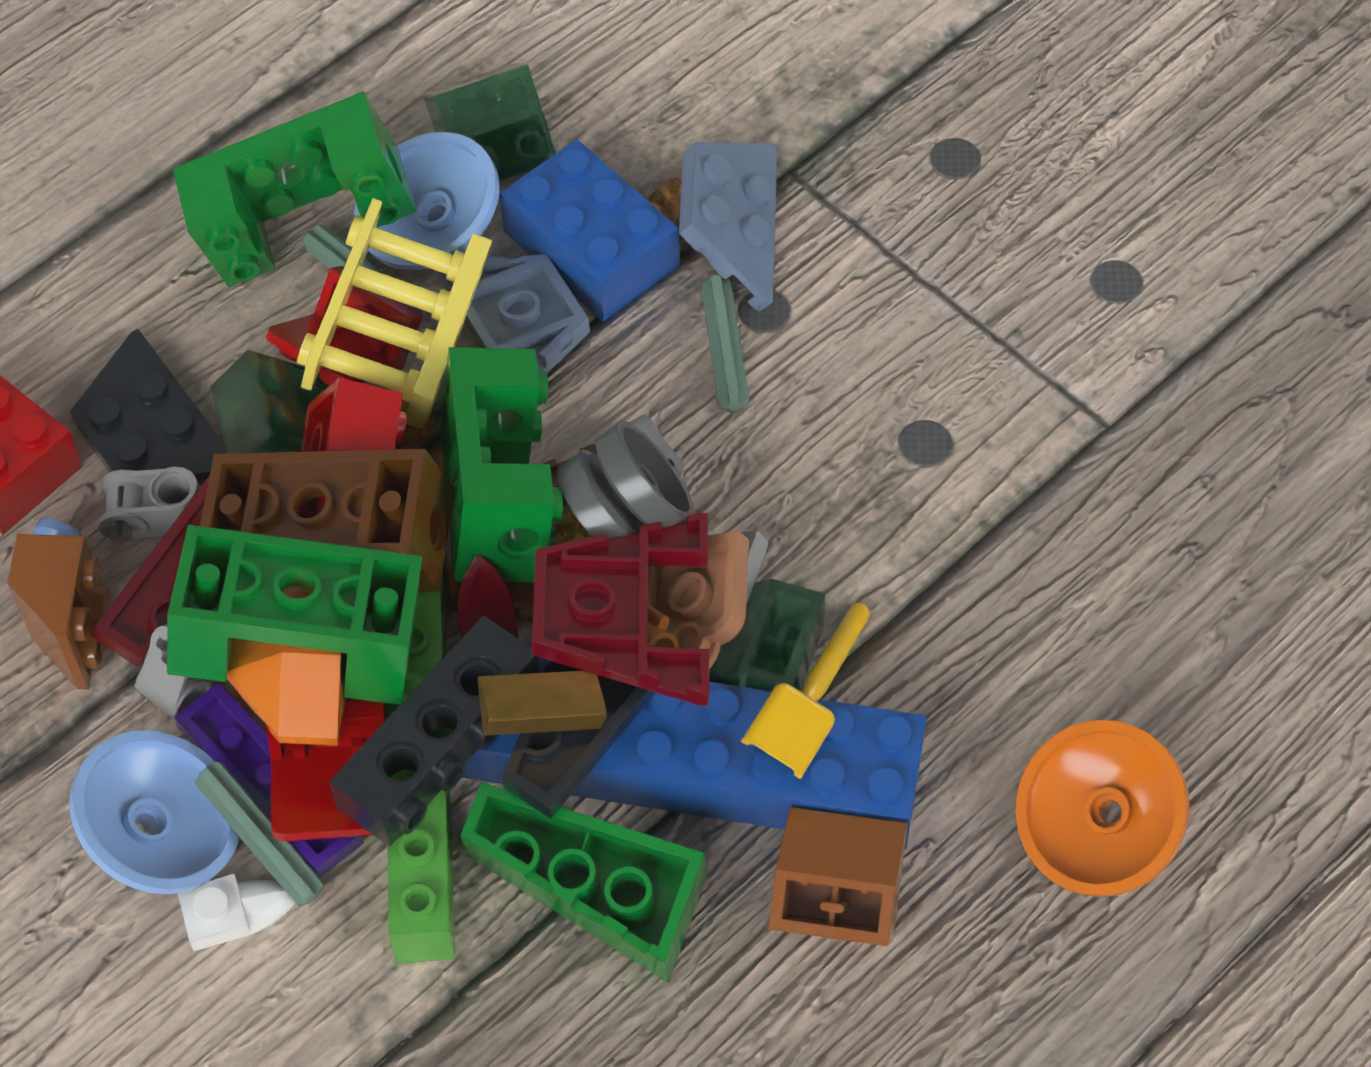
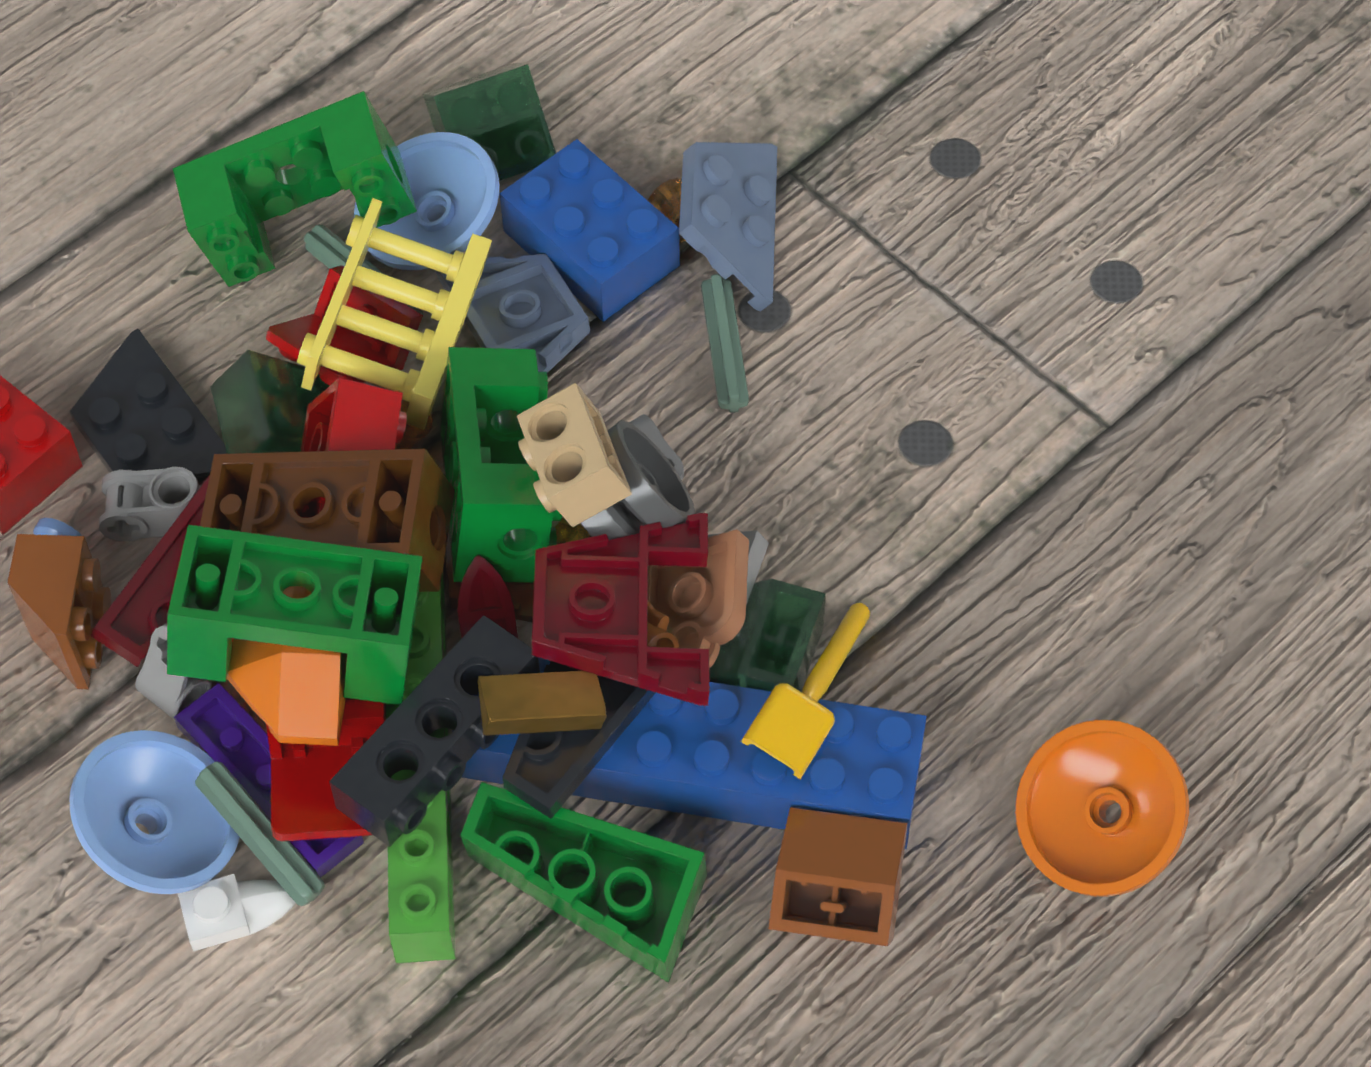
none -> tan brick [517,383,632,527]

